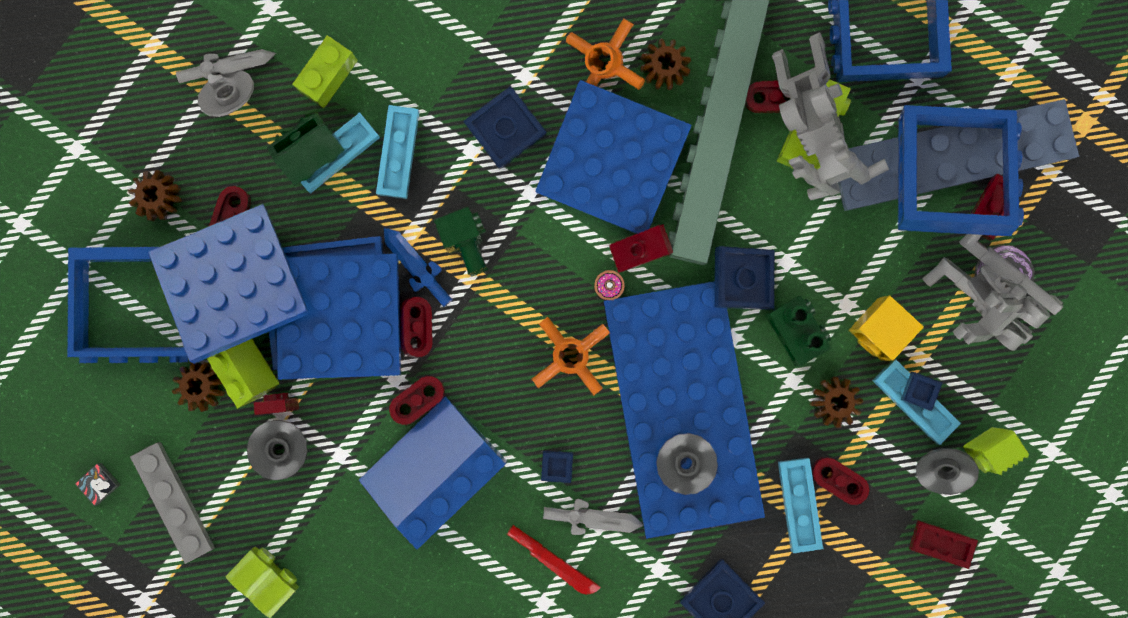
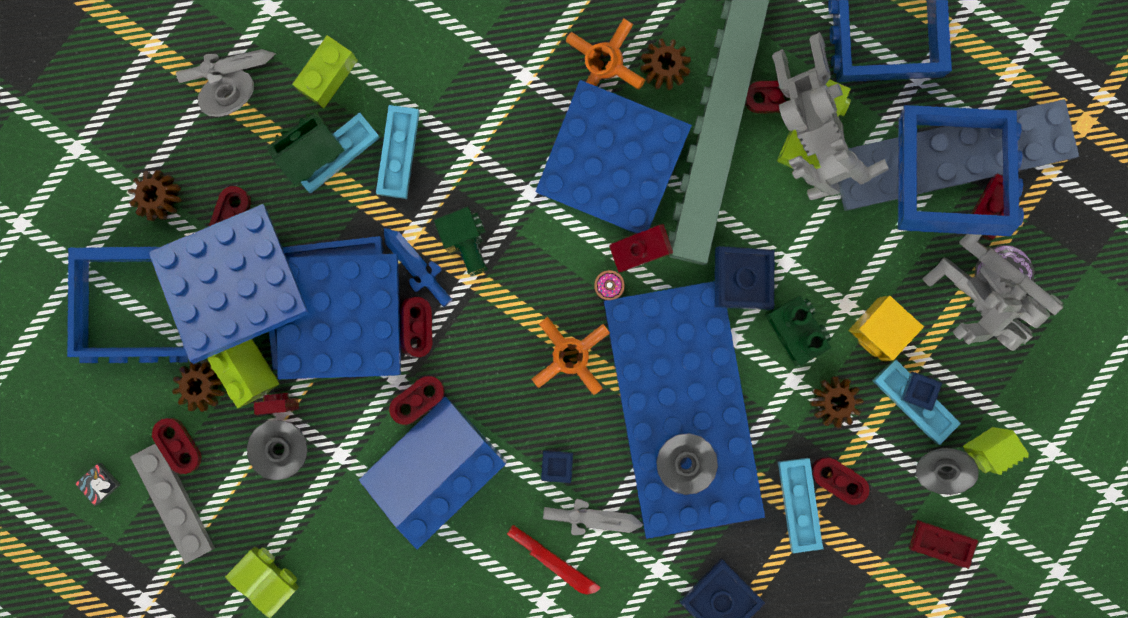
dark blue tile [463,86,547,170] -> none
none -> dark red plate [152,418,202,474]

